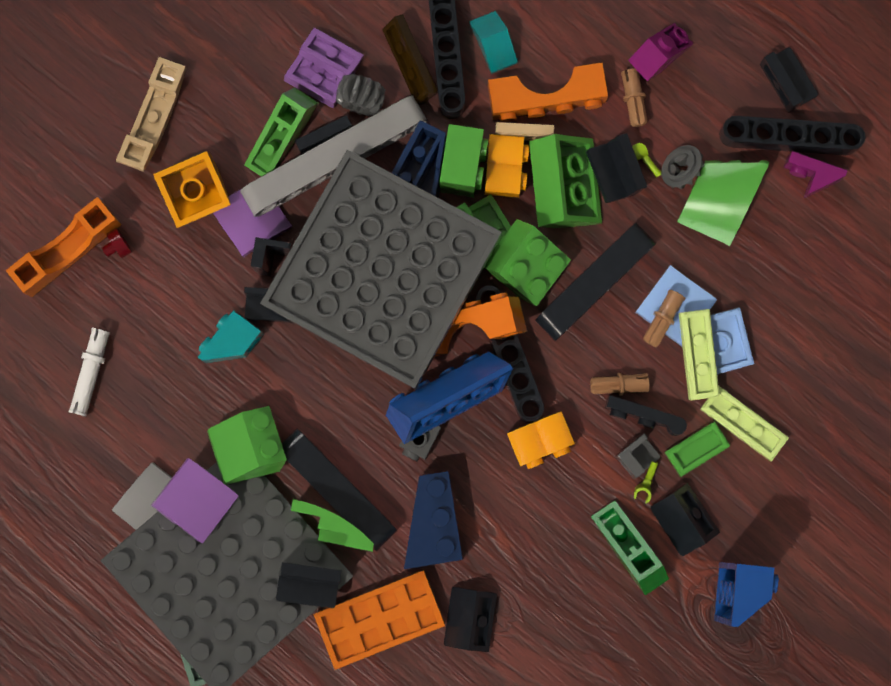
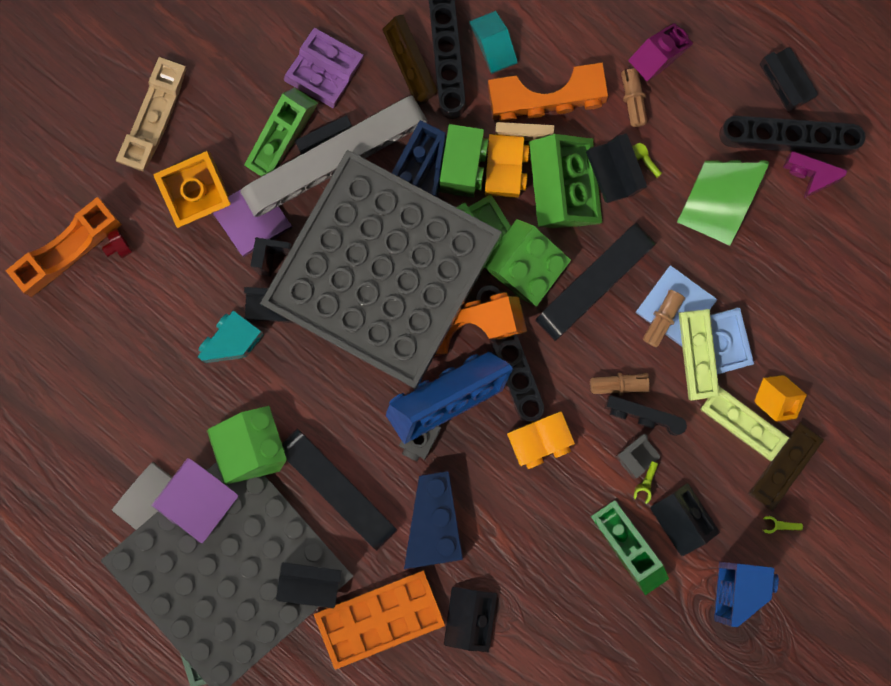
white pin [68,328,110,417] -> none
bright green slope [291,499,374,552] -> none
dark grey gear [336,74,386,116] -> none
dark grey gear [661,145,705,189] -> none
bright green tile [664,421,730,477] -> none
none -> dark brown tile [748,422,824,511]
none -> light orange panel [755,375,807,422]
none -> lime hand [762,516,803,534]

